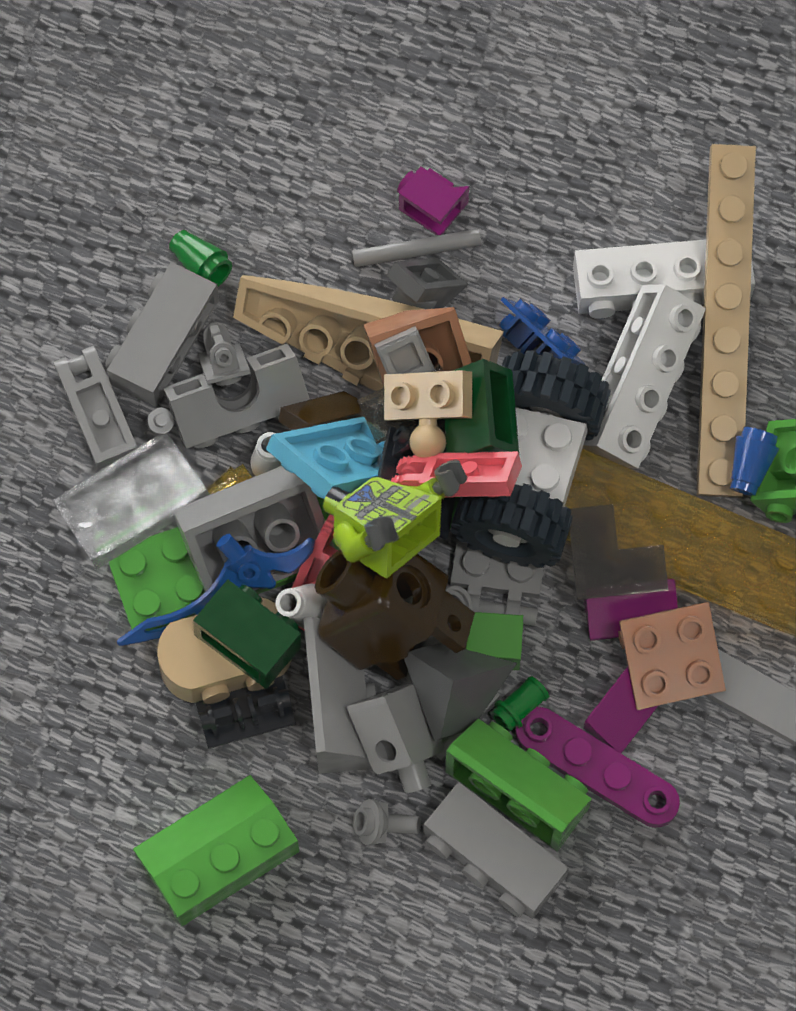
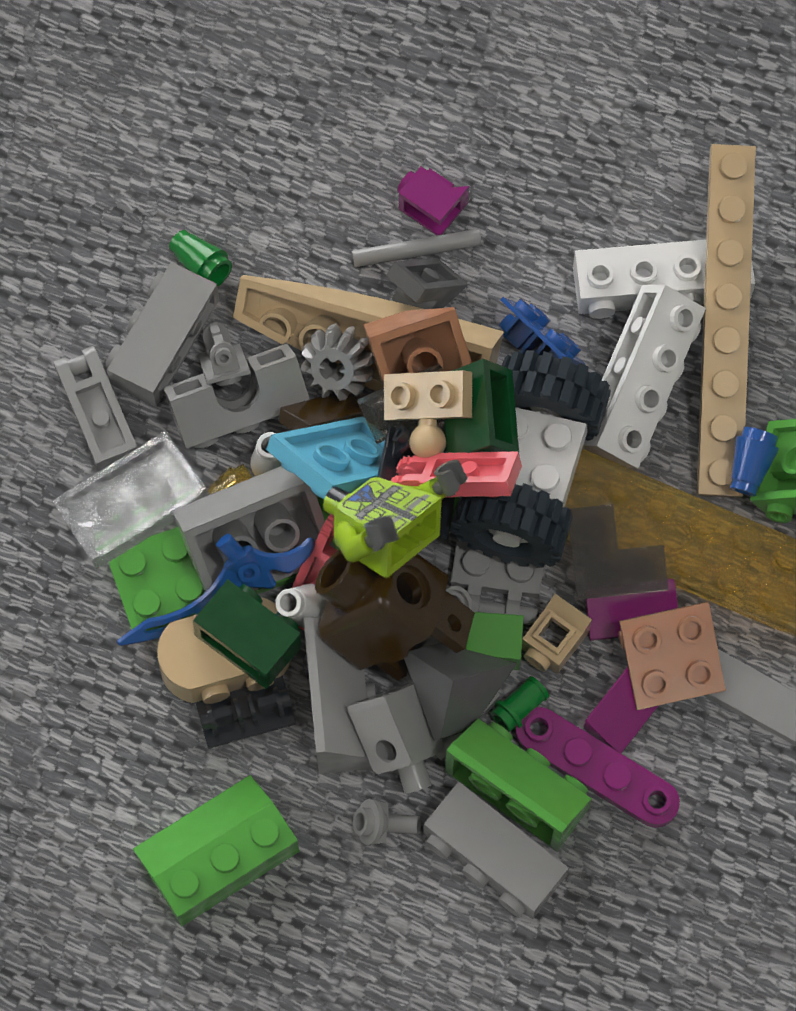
light grey piece [147,408,174,435] -> none
light grey tile [374,326,435,374] -> none
none -> light grey gear [300,323,375,401]
none -> tan window [522,594,592,674]

